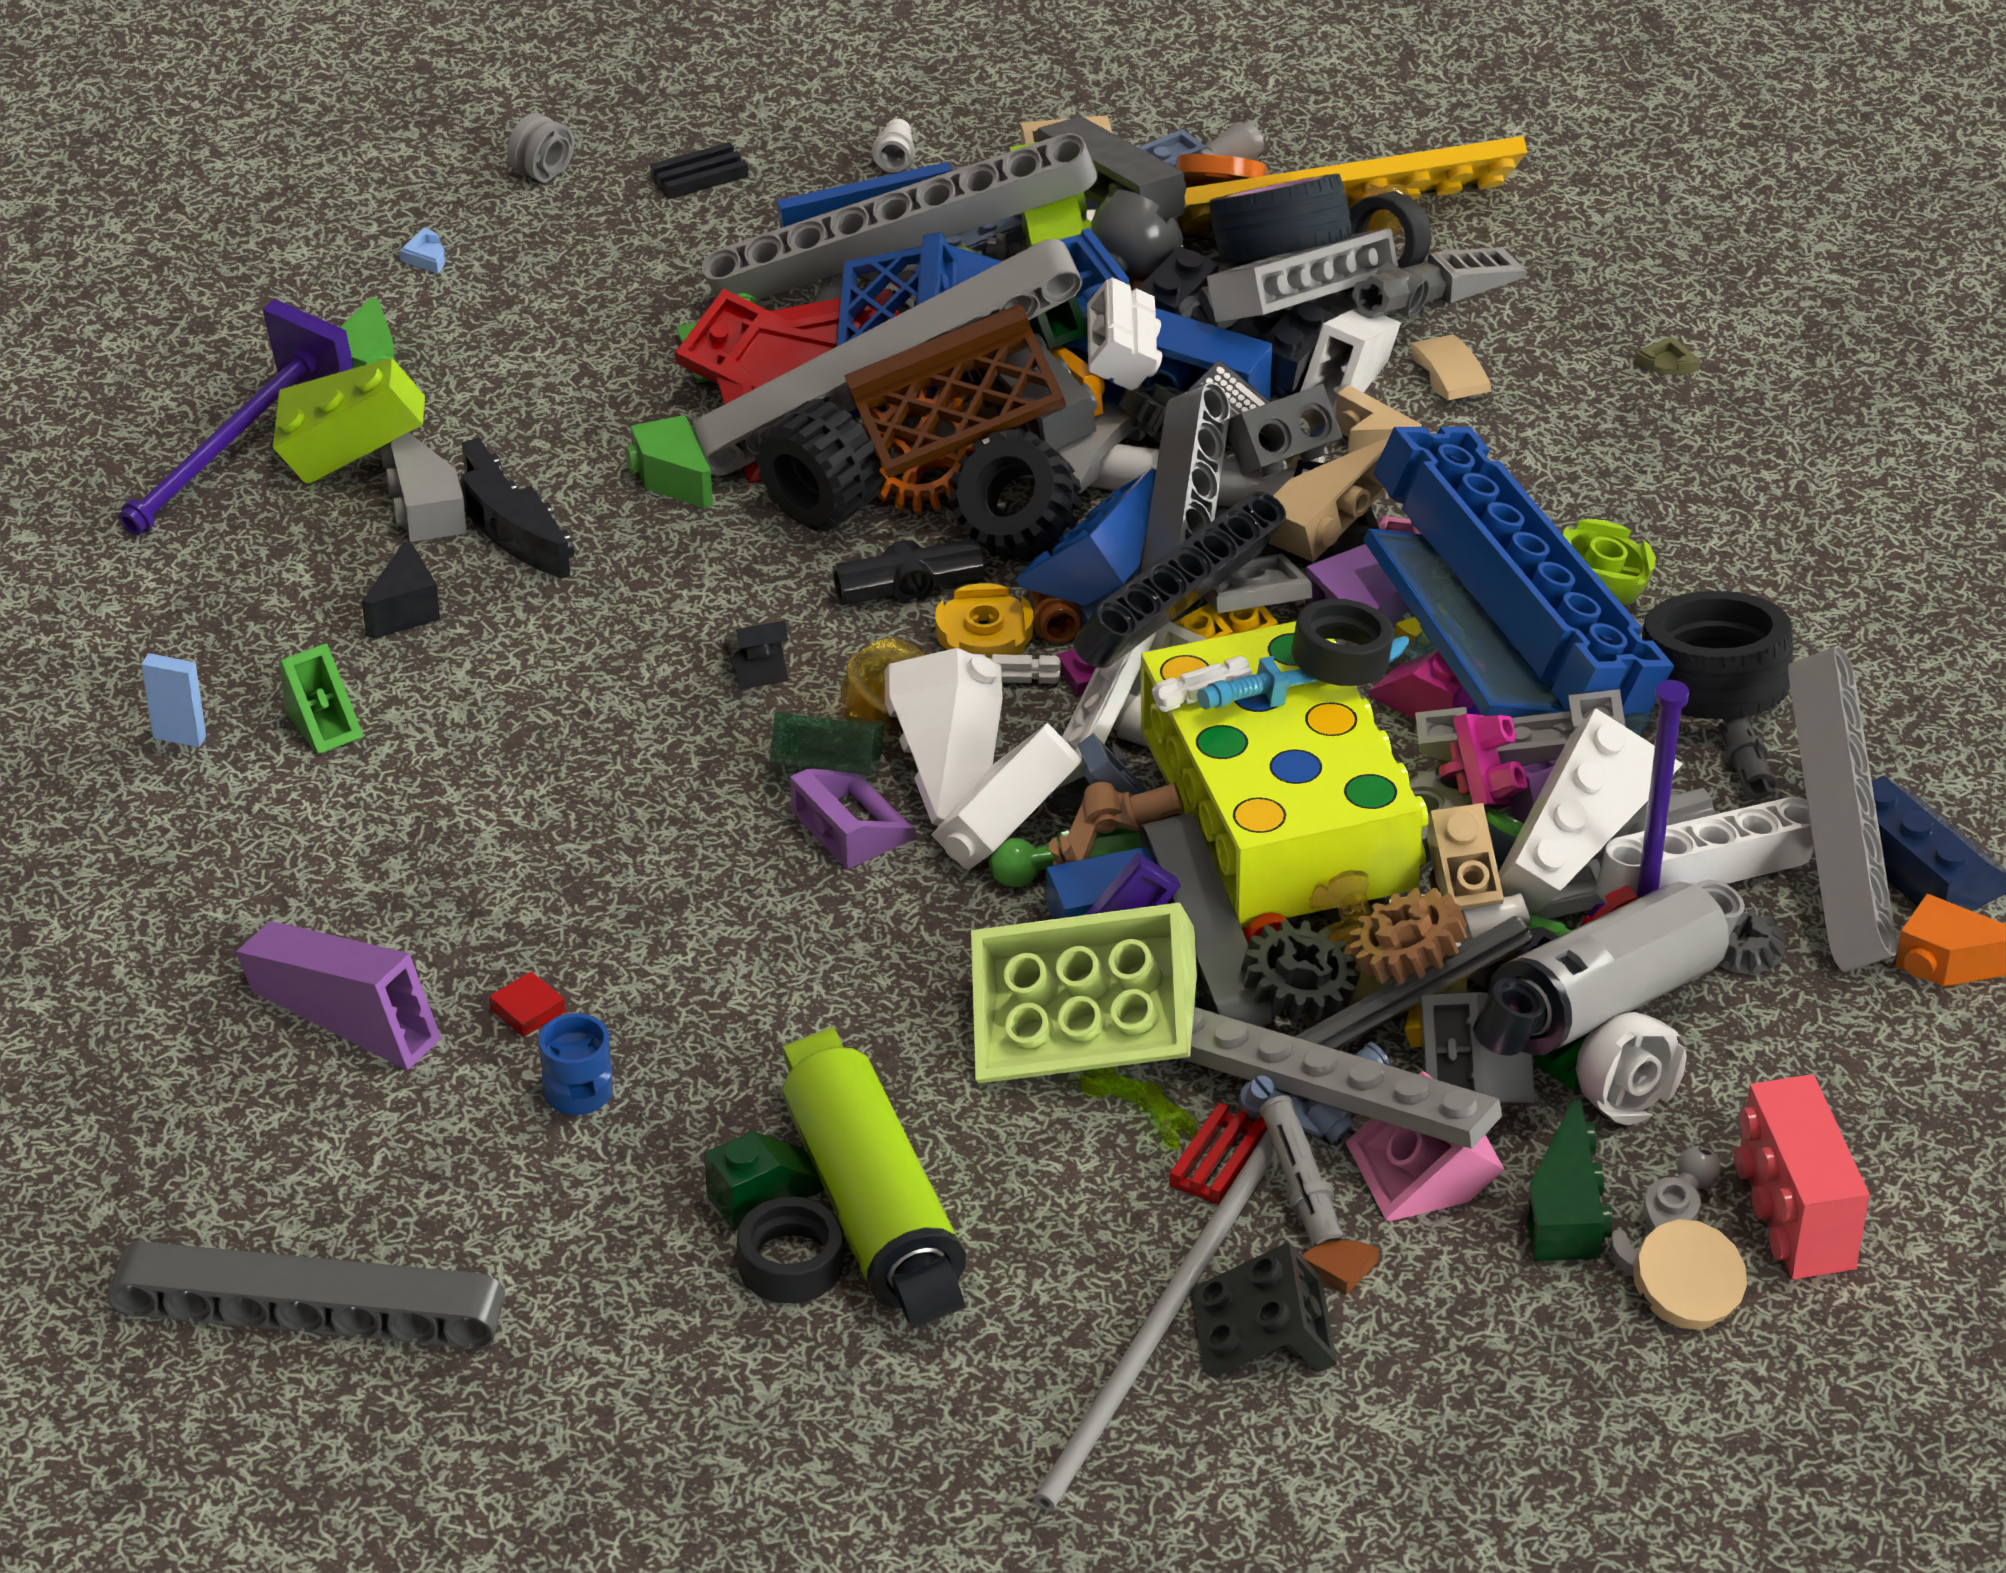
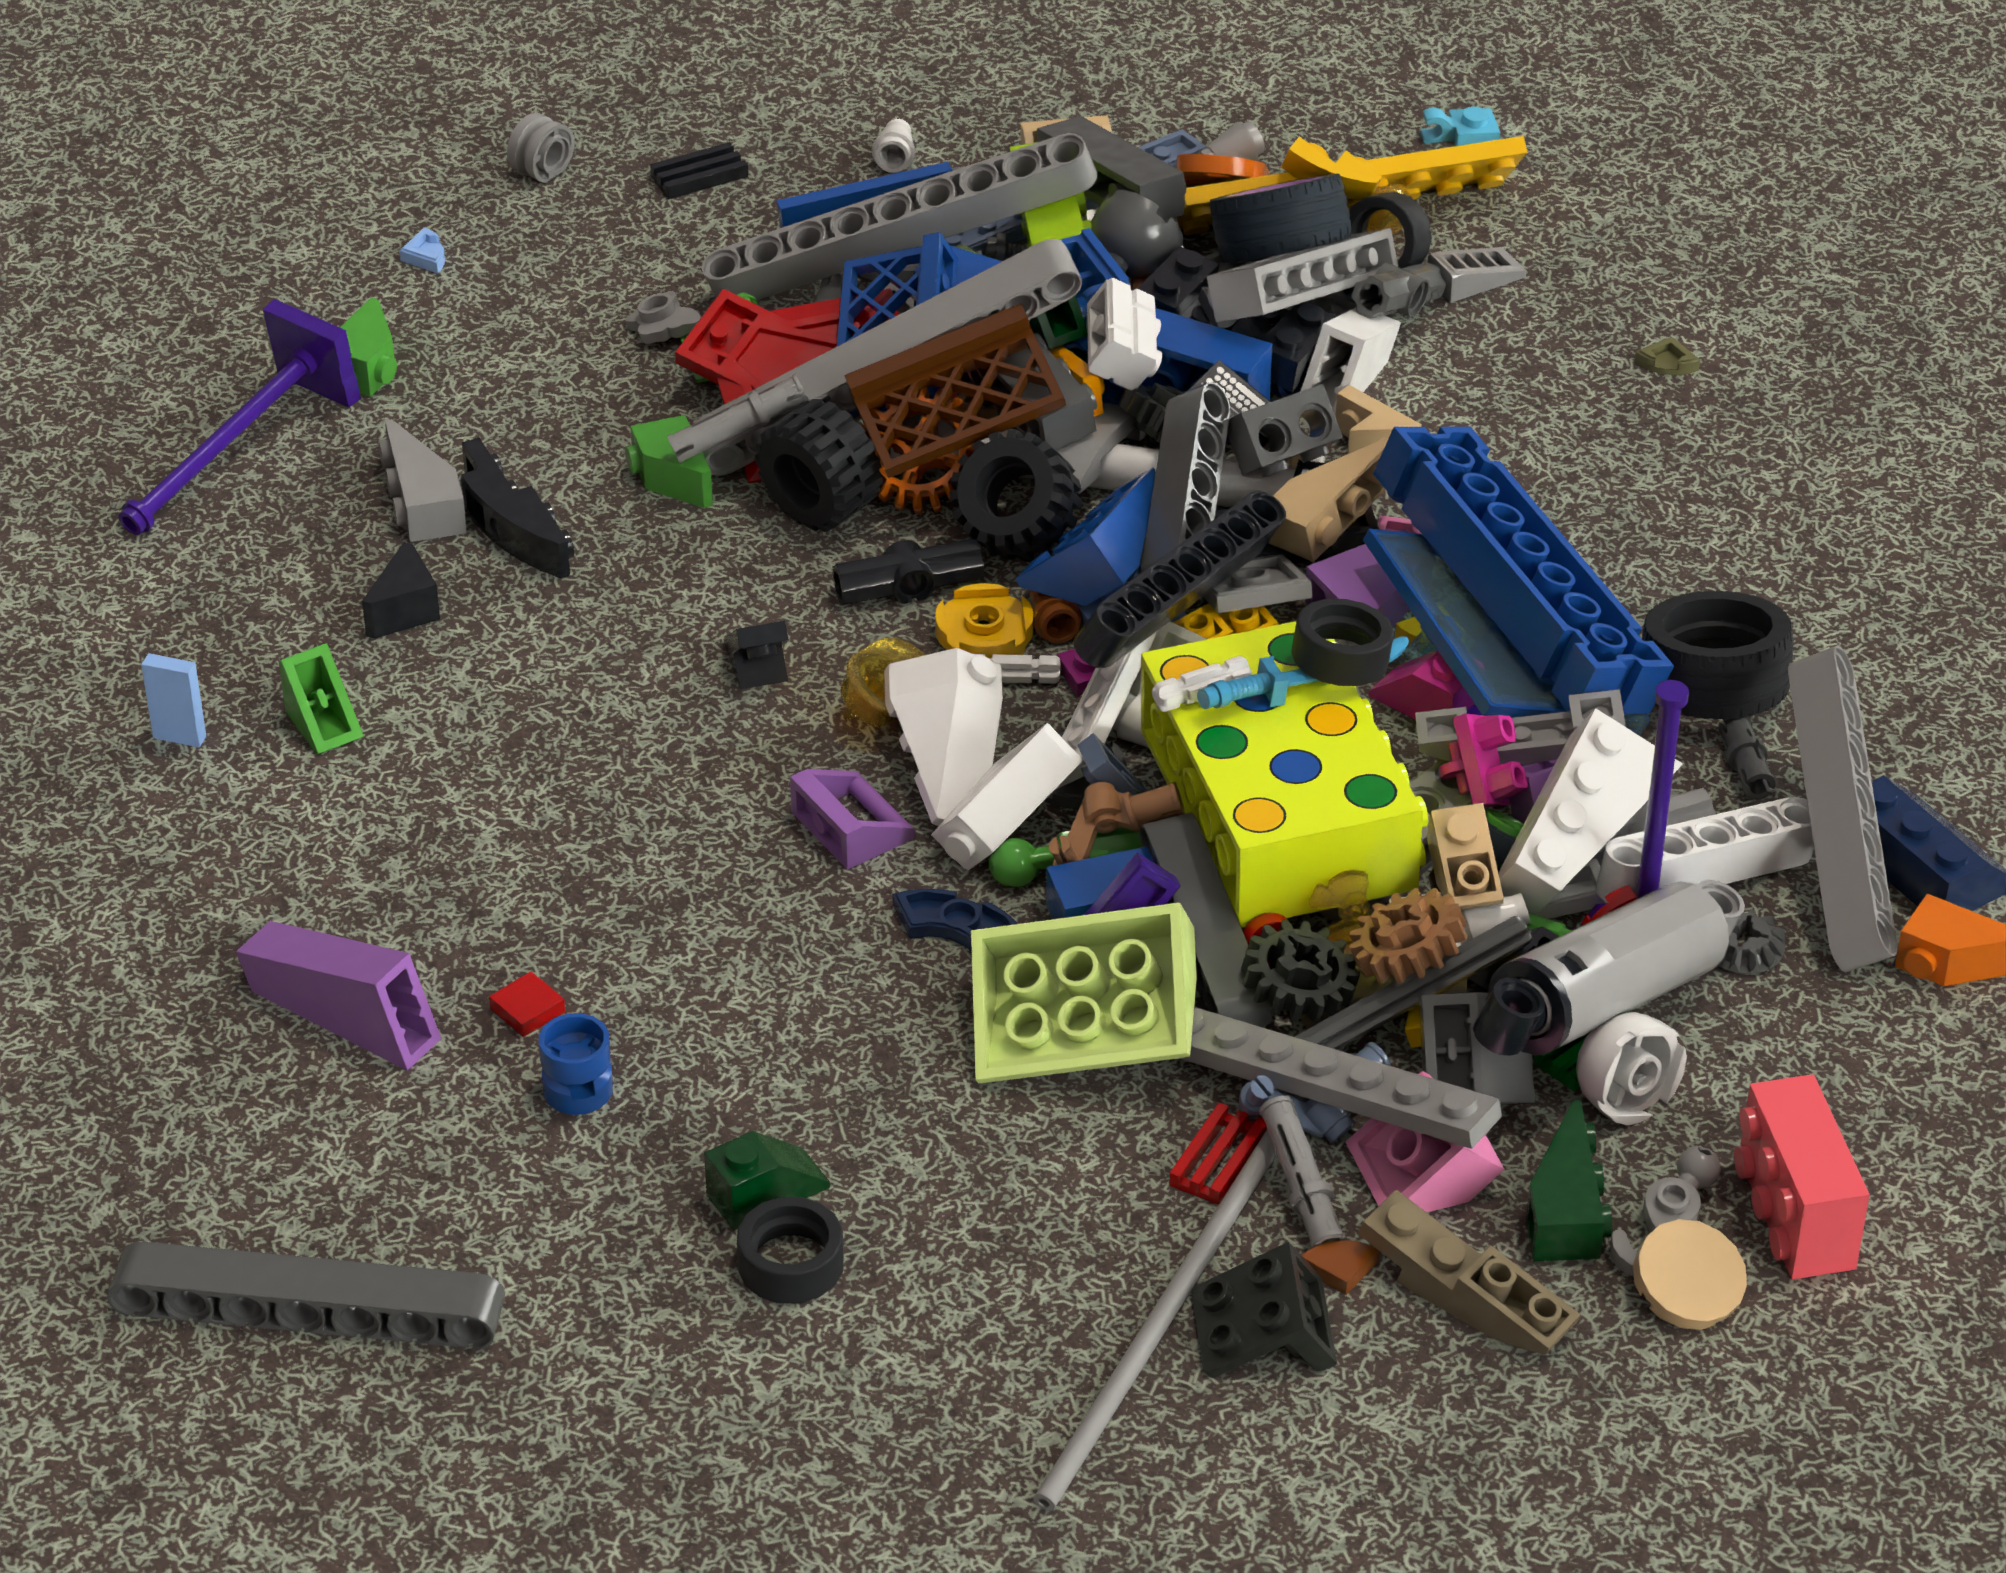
lime wedge [273,358,425,483] -> none
clear green brick [769,709,885,775] -> none
lime piece [781,1026,966,1330] -> none
clear neon green piece [1080,1067,1199,1150] -> none
tan slope [1411,334,1491,400] -> none
lime cylinder [1562,519,1656,608] -> none
none -> light grey animal [625,291,701,344]
none -> light grey pin [667,373,809,464]
none -> dark blue tile [892,889,1018,953]
none -> yellow slope [1281,136,1382,200]
none -> dark tan slope [1358,1189,1581,1355]
none -> medium azure plate [1420,107,1501,146]

